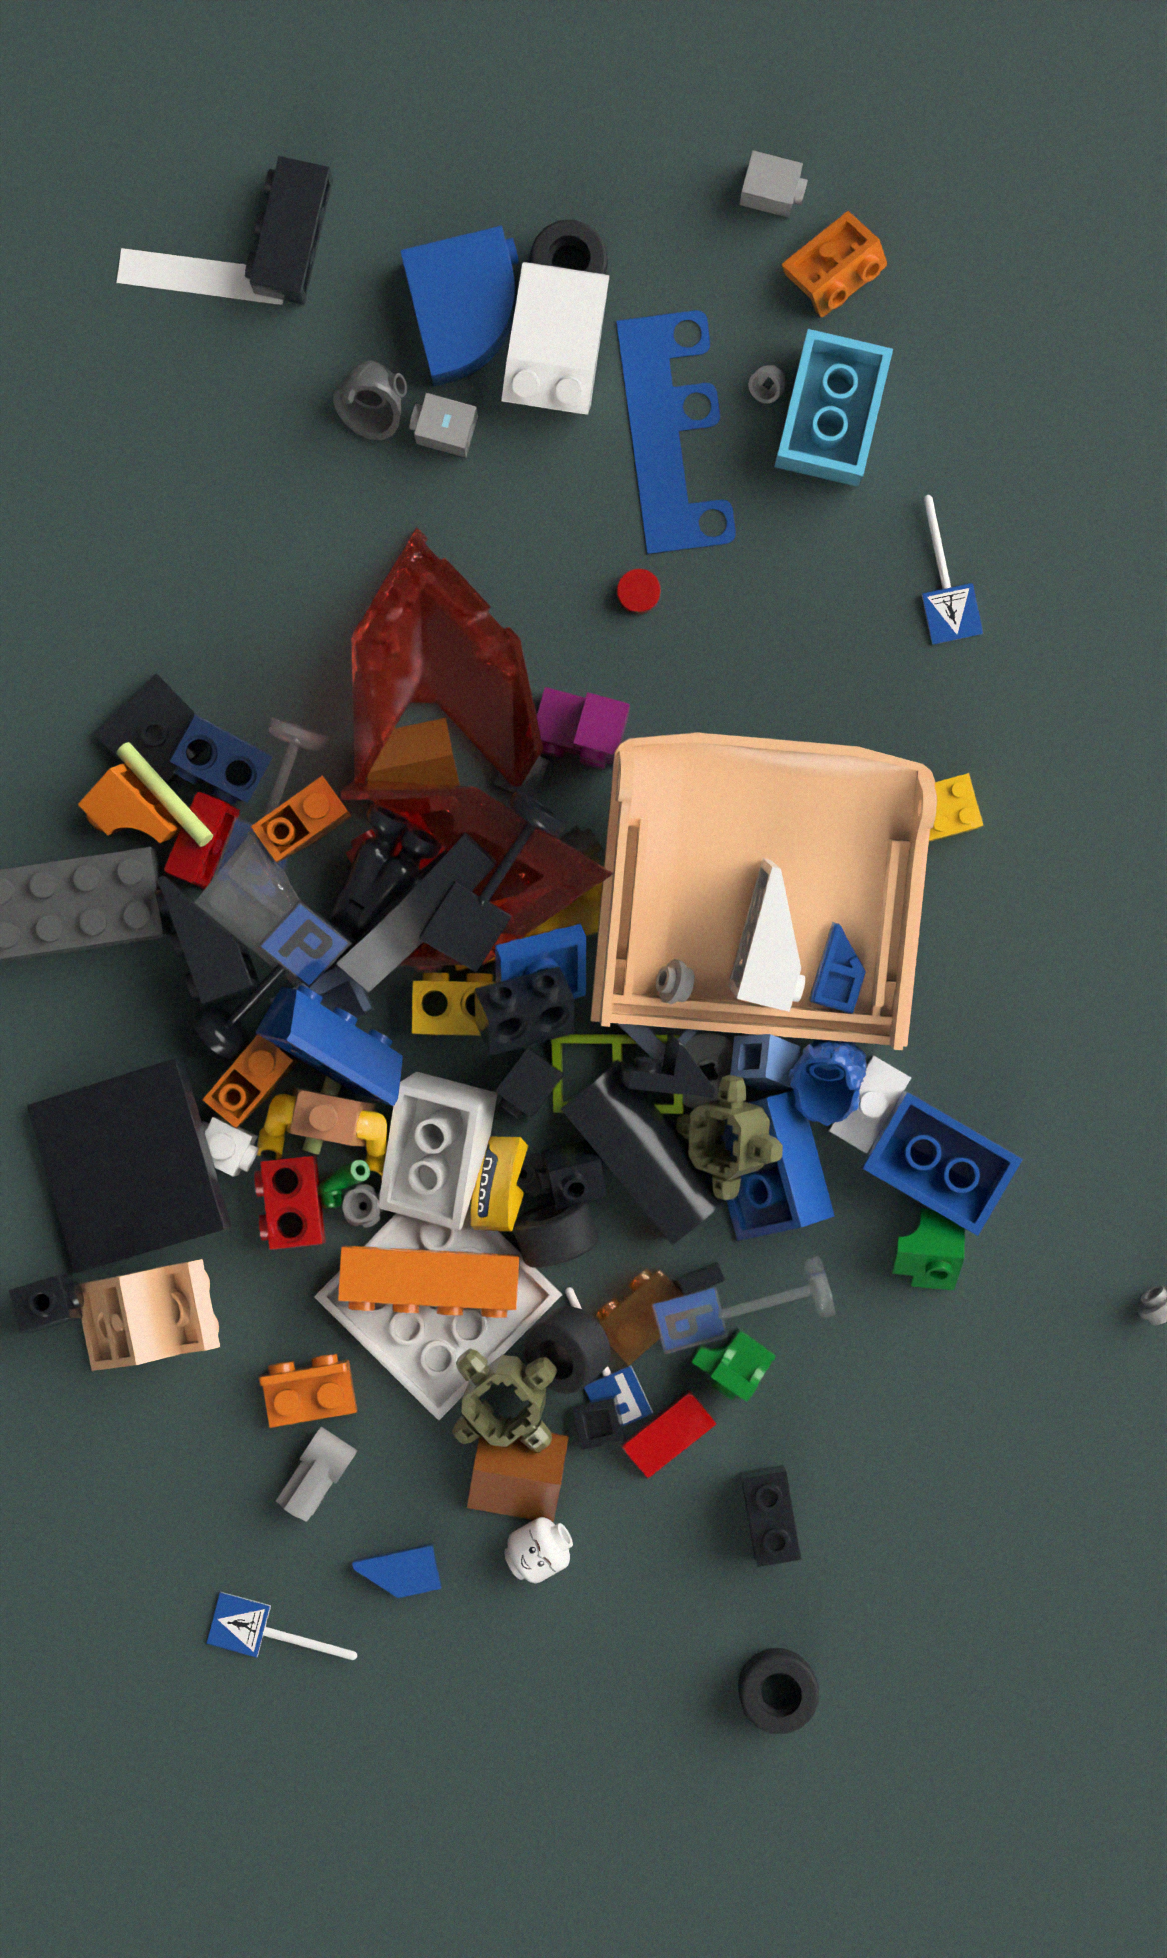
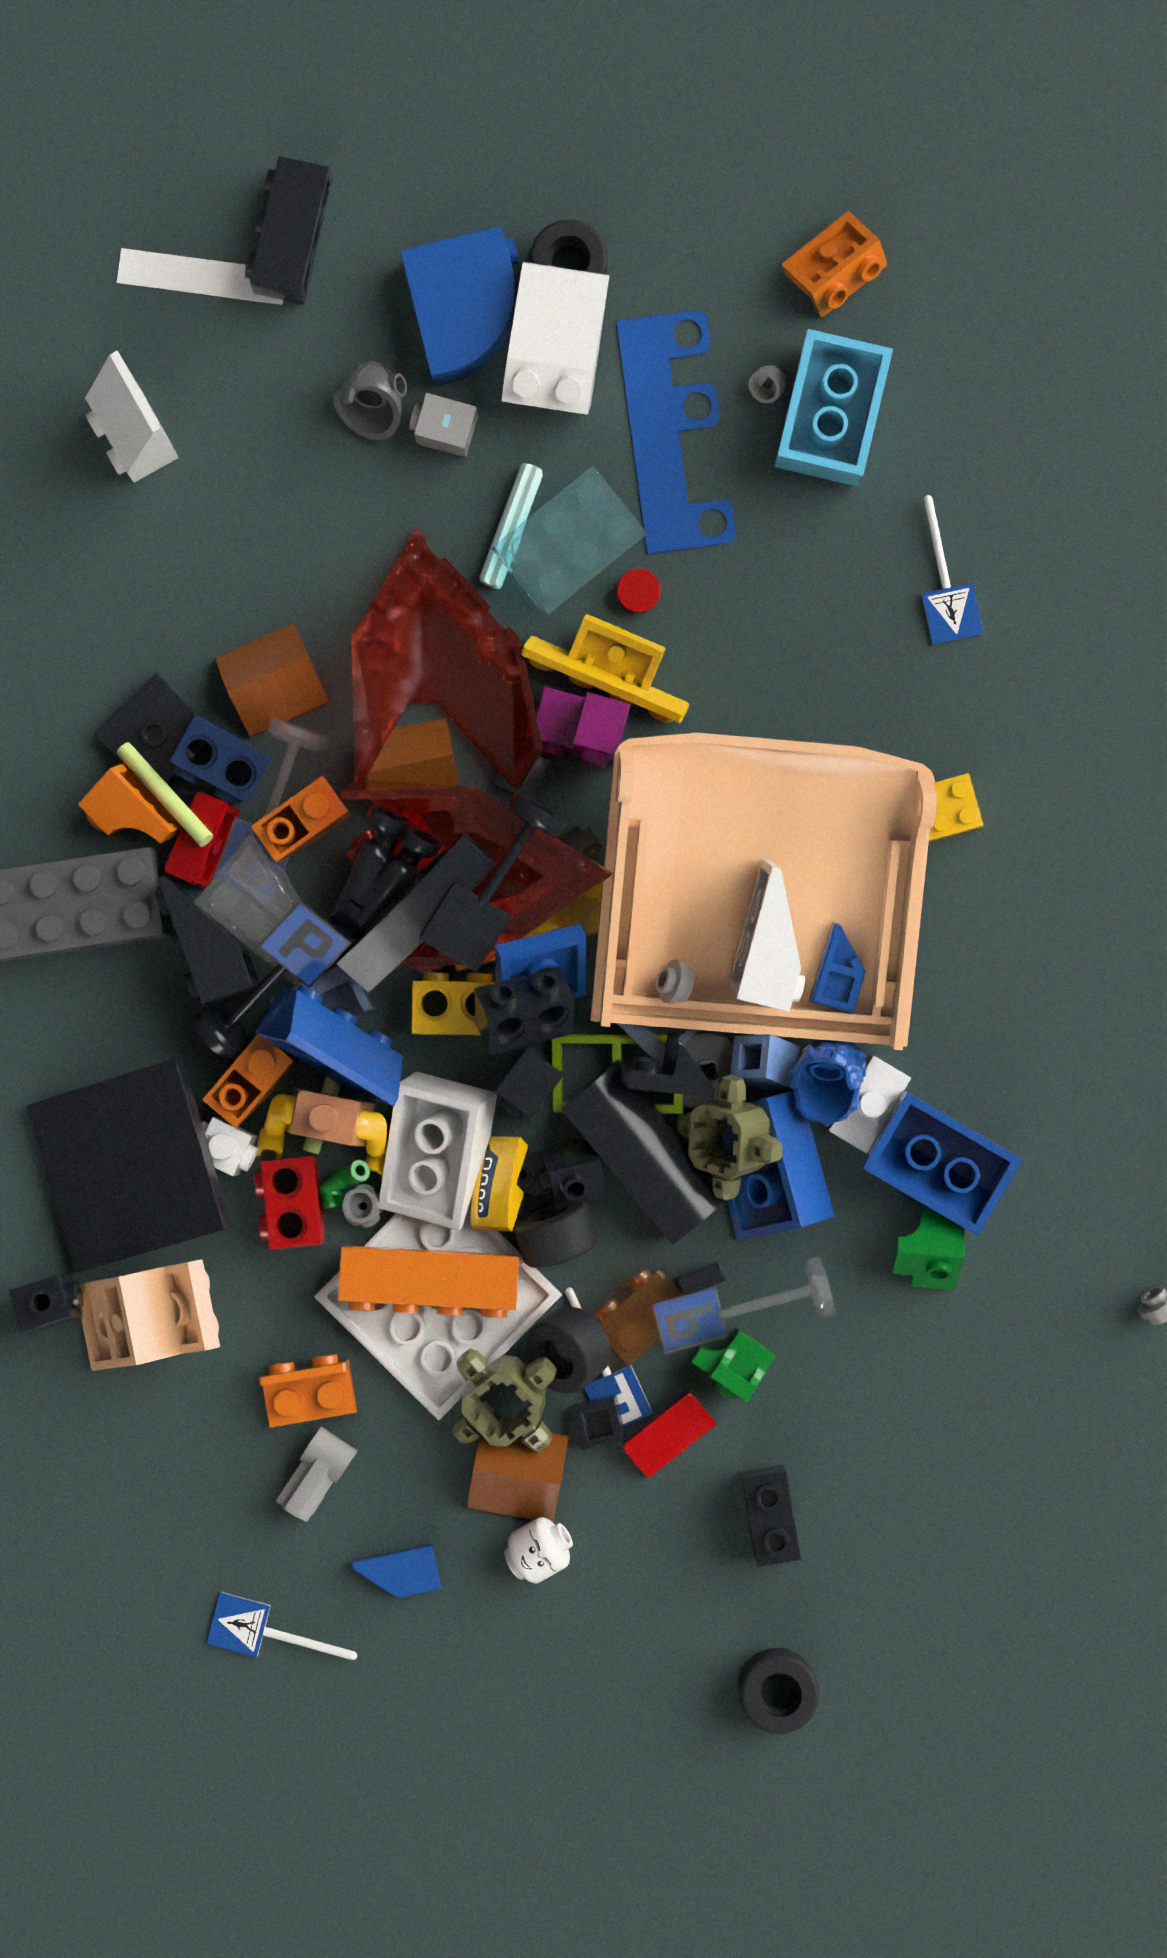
light grey brick [739,150,808,218] -> none
none -> white slope [85,351,179,483]
none -> dark orange slope [215,623,330,738]
none -> light aqua axle [480,463,543,589]
none -> clear light blue plate [491,465,647,616]
none -> yellow bracket [521,614,690,723]

